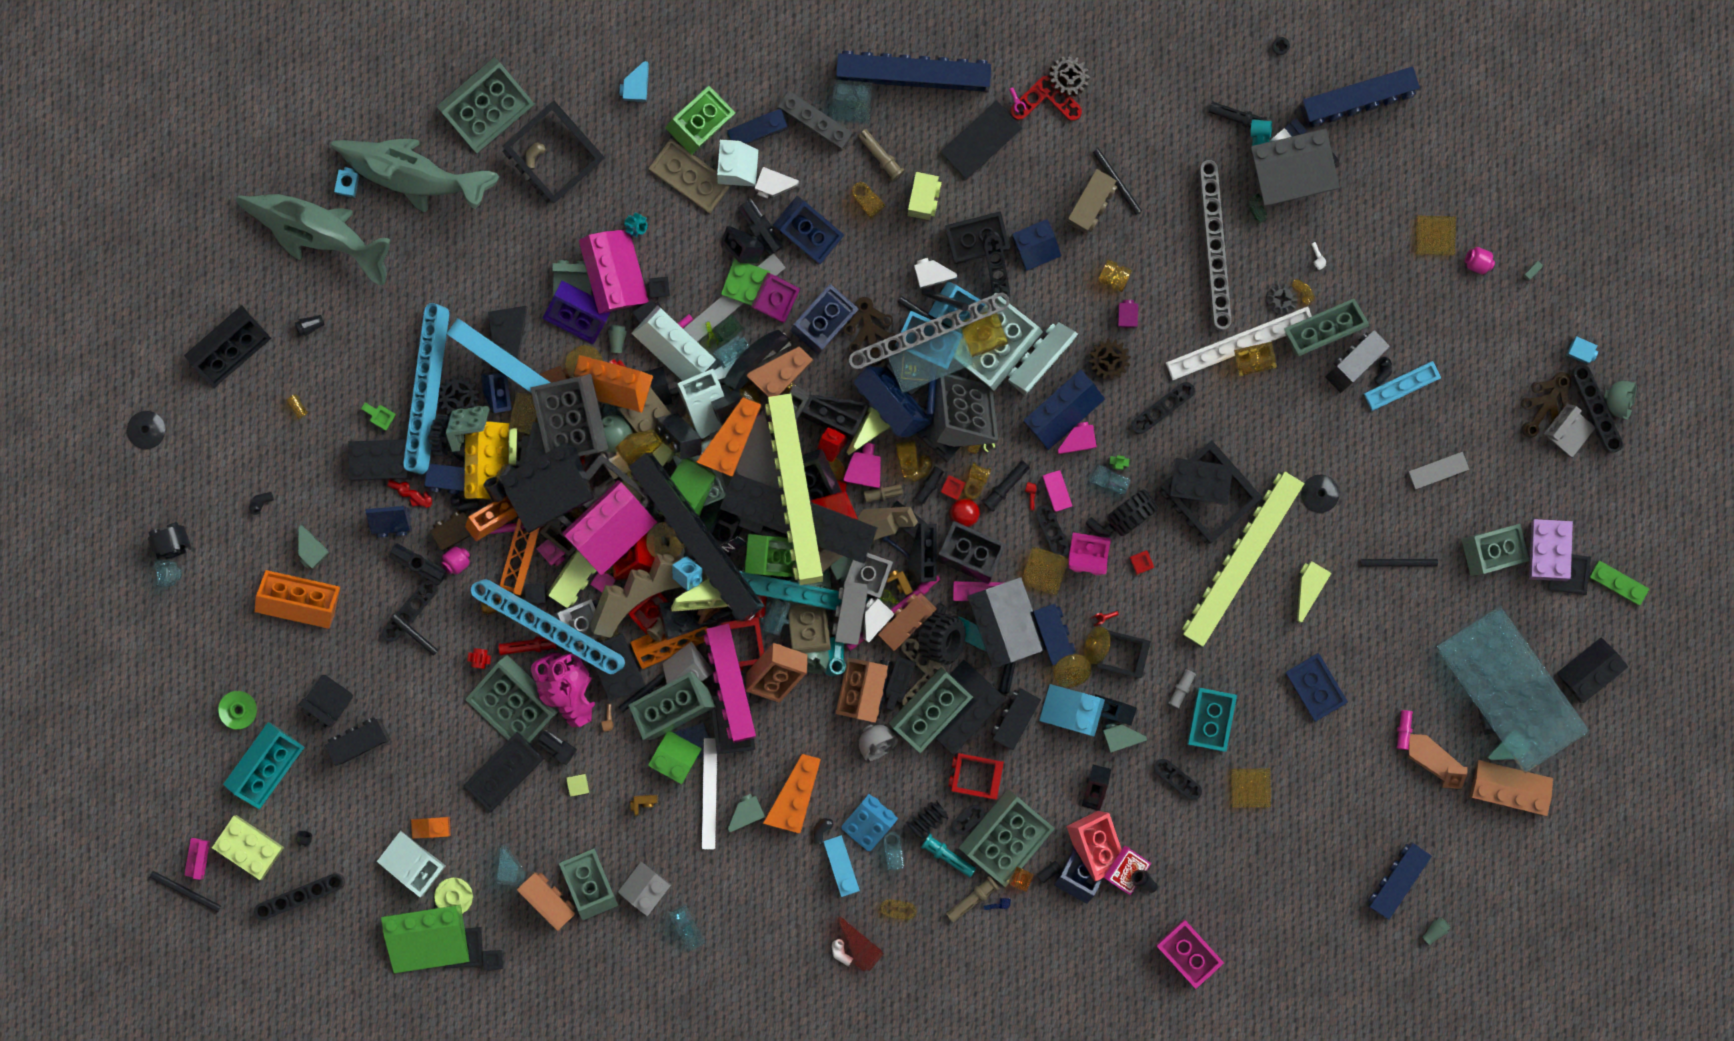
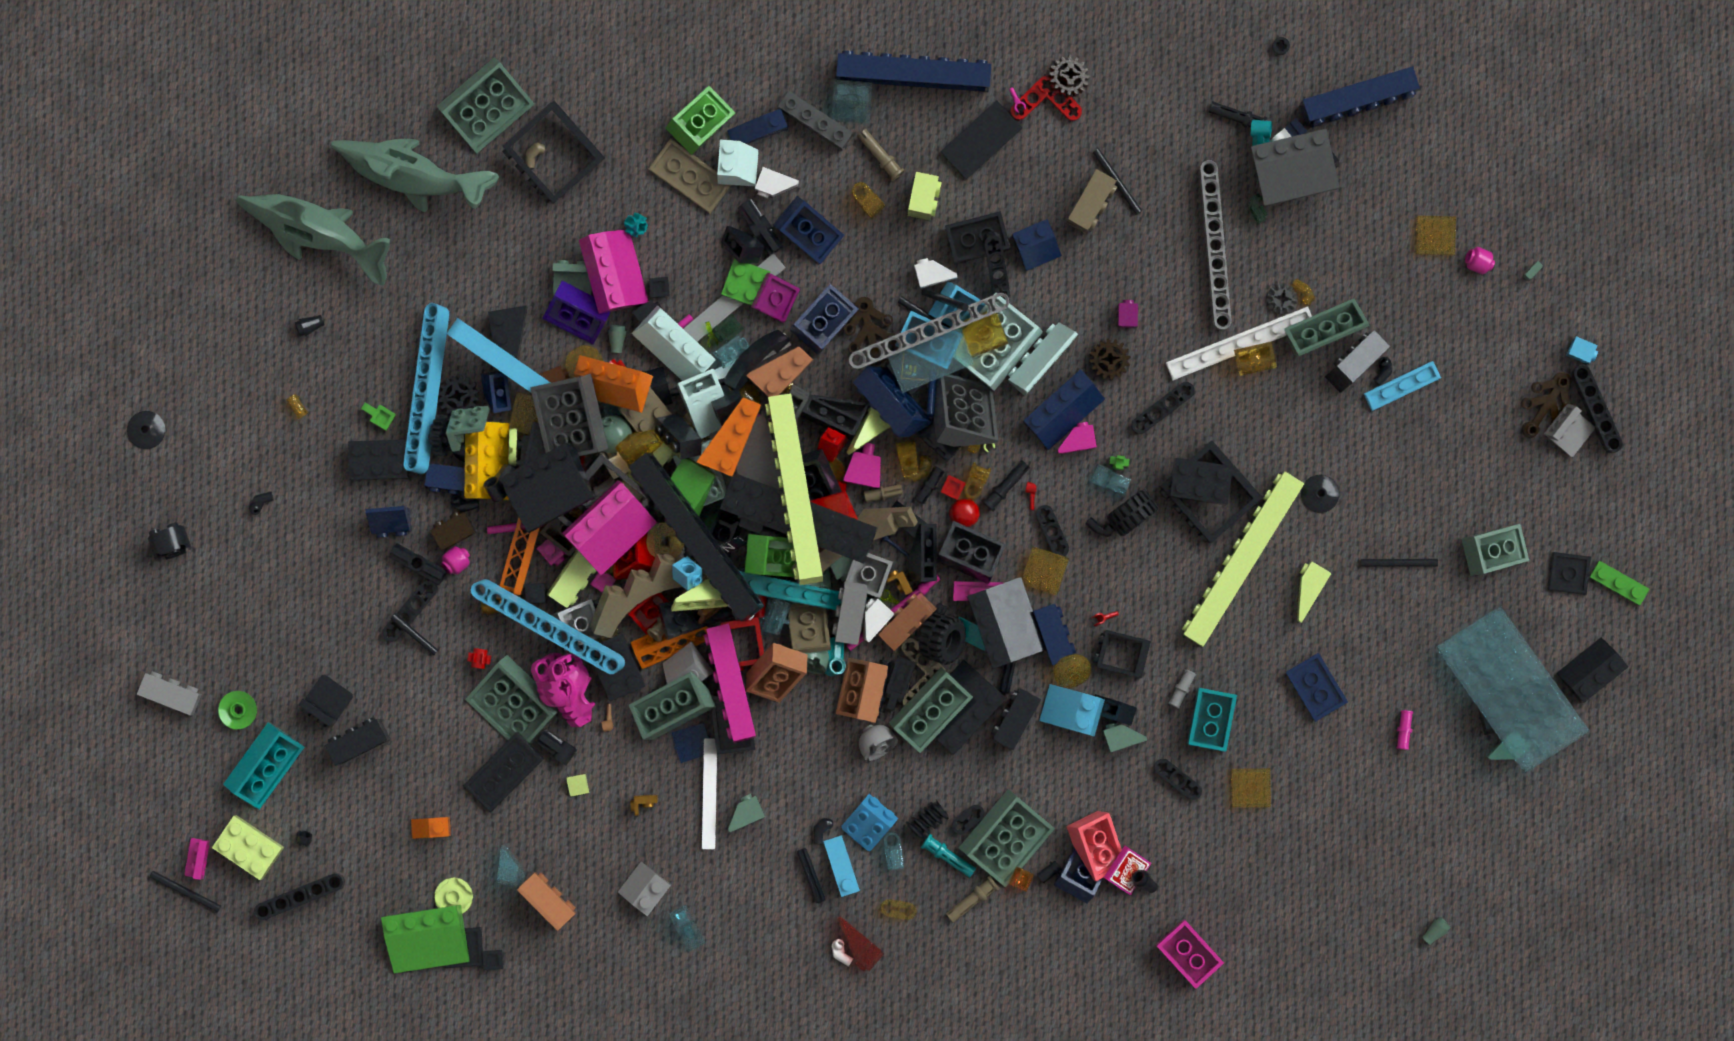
clear light blue piece [155,560,182,587] -> none
black slope [184,305,271,388] -> none
orange slope [255,570,340,629] -> none
sand green slope [298,525,330,569] -> none
medium azure brick [334,167,360,198] -> none
light aqua slope [377,831,446,898] -> none
red animal [387,479,433,508] -> none
orange brick [465,496,518,541] -> none
red pin [499,636,558,656] -> none
sand green slope [559,849,618,920] -> none
black bar [618,671,666,713] -> none
medium azure slope [620,61,649,102] -> none
bright green slope [648,731,702,784] -> none
orange wedge [763,754,821,833] -> none
red window [948,753,1004,800] -> none
clear blue hand [984,898,1011,910] -> none
dark pink slope [1042,470,1072,512] -> none
dark pink bracket [1068,532,1111,575] -> none
black slope [1082,764,1111,811] -> none
clear yellow dish [1084,627,1110,664] -> none
clear yellow wheel [1098,259,1132,292] -> none
red tile [1129,550,1155,575] -> none
white hand [1311,242,1326,270] -> none
dark blue brick [1368,843,1432,920] -> none
light grey tile [1408,452,1469,489] -> none
nougat piece [1409,734,1467,789] -> none
nougat slope [1469,760,1553,816] -> none
lavender brick [1529,519,1573,581] -> none
sand green cylinder [1604,380,1637,420] -> none
none -> light grey brick [137,671,202,716]
none -> black axle [797,848,825,903]

